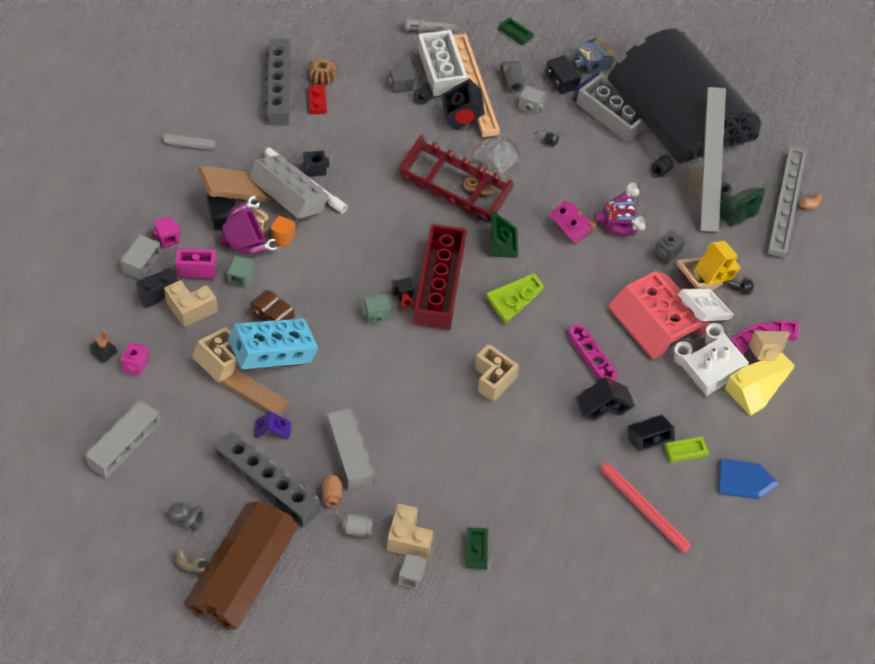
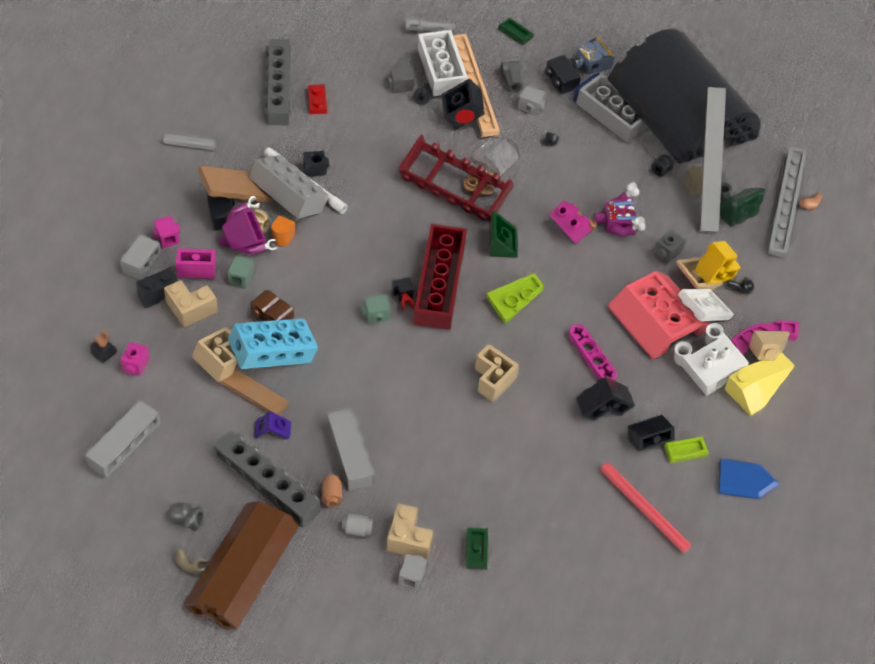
medium nougat gear [308,57,337,85] -> none

